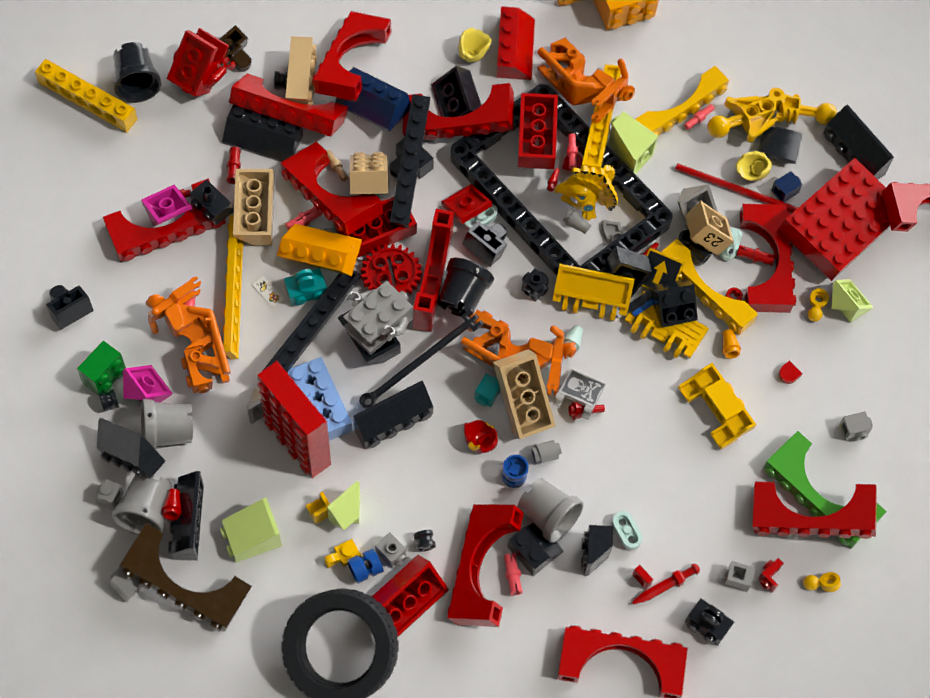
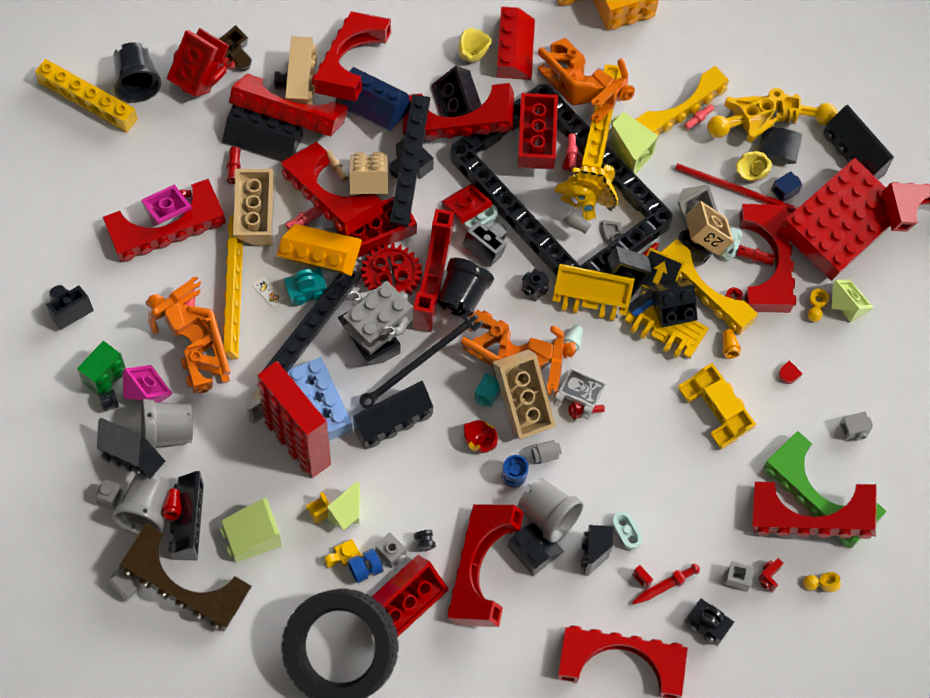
black brick [190,179,233,226] -> none
coral pin [504,553,523,596] -> none
red piece [547,168,560,192] -> none

